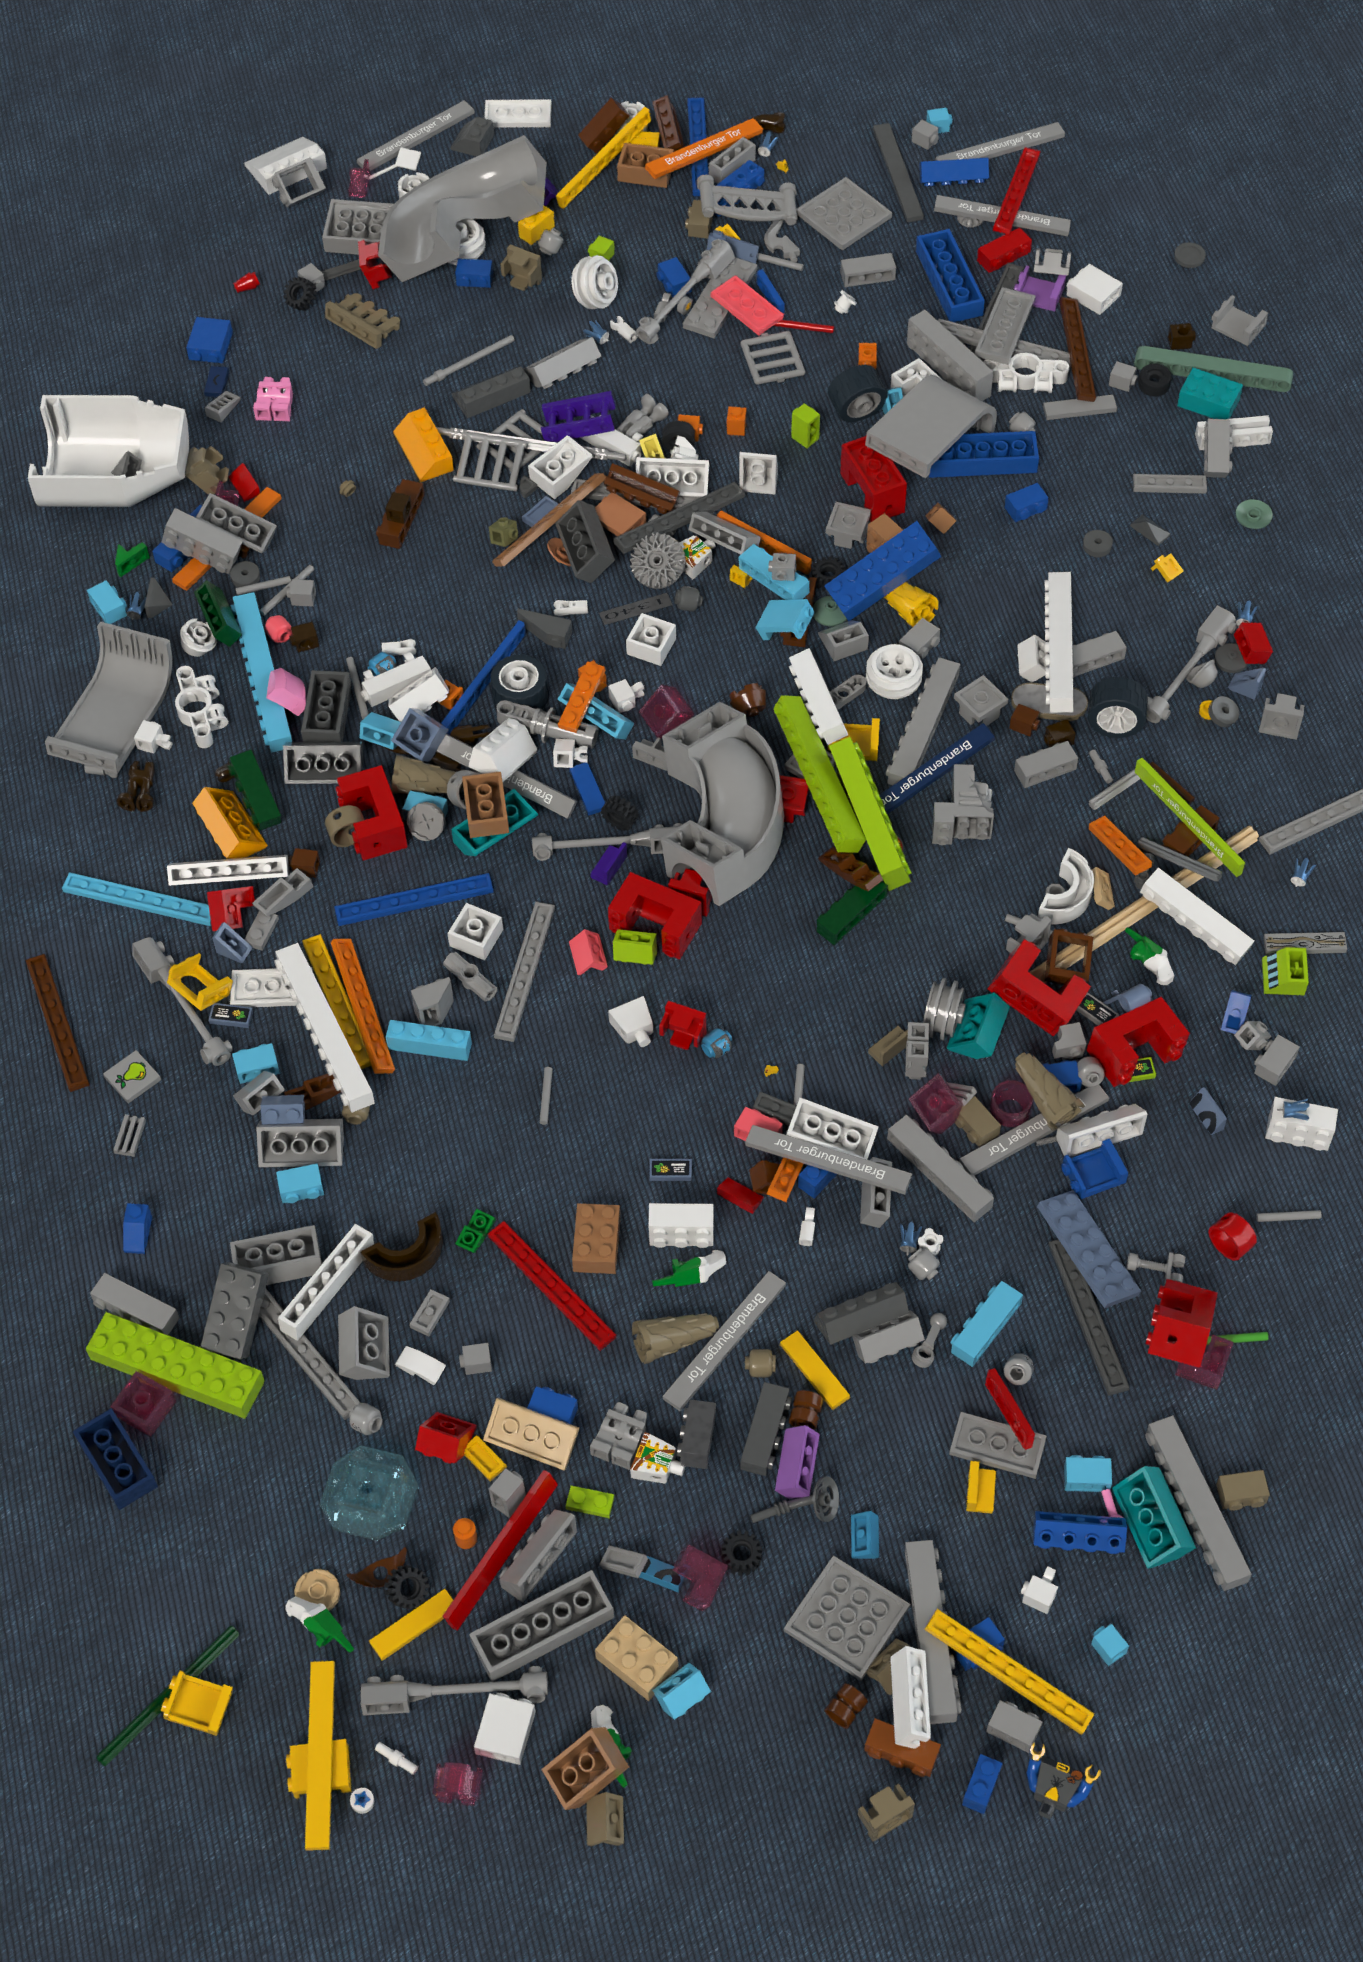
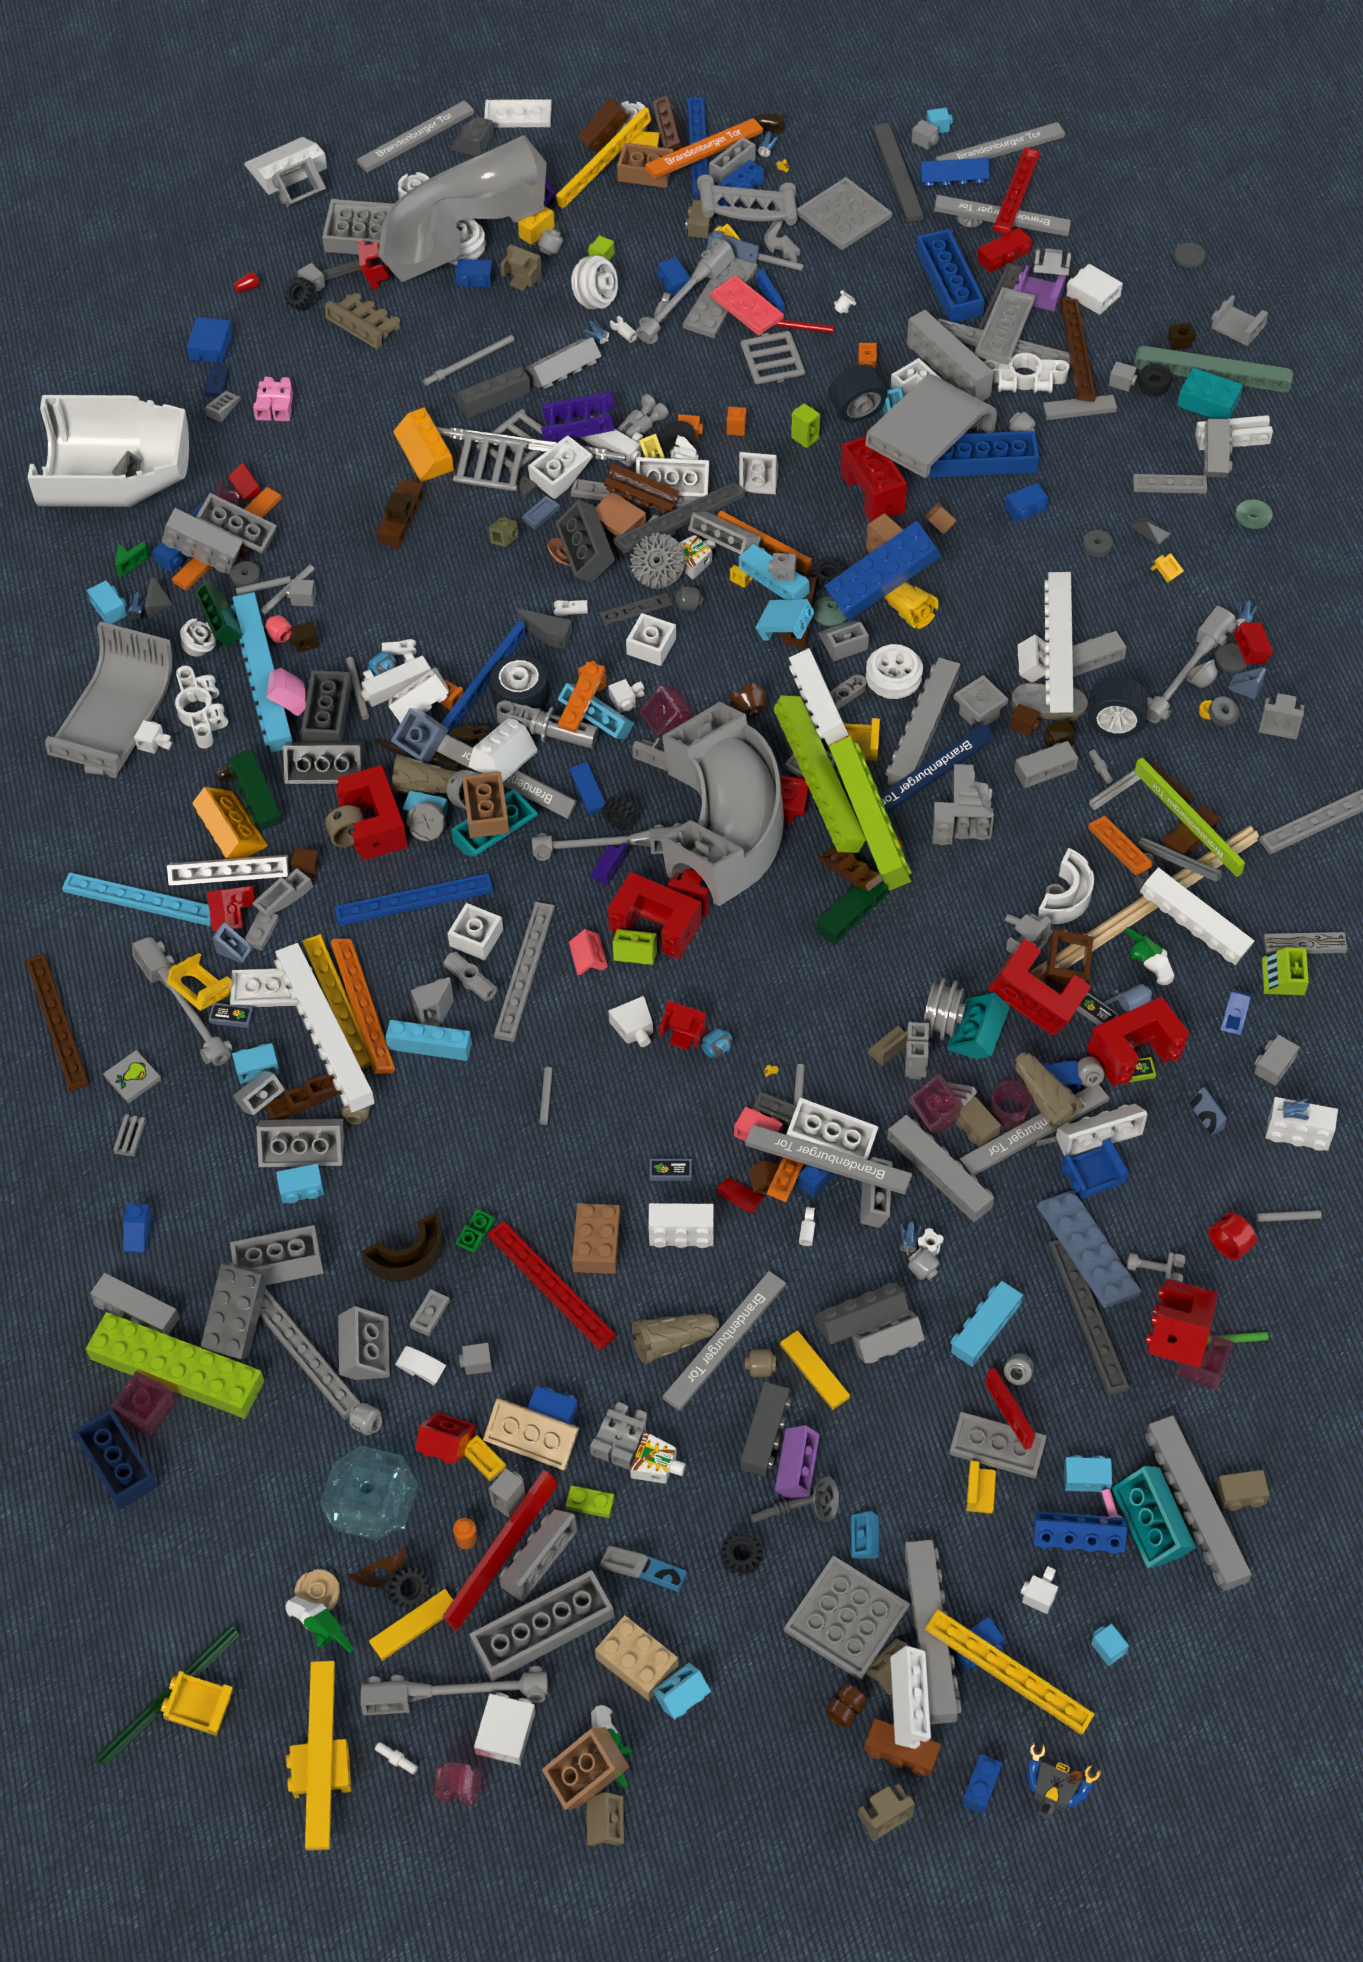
dark brown piece [117,761,154,812] -> none
dark tan panel [185,446,229,495] -> none
sand blue brick [261,1095,305,1125] -> none
white brick [278,1224,374,1341] -> none
dark tan plate [340,480,356,497] -> none
clear pink panel [348,159,370,197] -> none
white tile [350,1788,374,1814] -> none
medium azure brick [359,712,401,750] -> none
white piece [369,147,421,179] -> none
medium nougat tile [492,473,606,567] -> none
white brick [553,739,588,768] -> none
green animal [652,1250,726,1287] -> none
clear pink brick [672,1544,728,1612] -> none
light grey tile [677,296,692,315] -> none
flat silver brick [677,1400,716,1469] -> none
reddish brown wheel [789,1390,823,1430] -> none
light grey panel [826,502,871,549] -> none
light grey brick [840,253,896,287] -> none
light grey brick [899,618,940,659] -> none
light grey piece [912,1313,947,1368] -> none
light grey brick [986,1701,1042,1753] -> none
light grey brick [1052,1022,1086,1061] -> none
tan plate [1091,867,1115,910] -> none
light grey brick [1234,1021,1271,1050] -> none
flat silver piece [1291,858,1316,887] -> none

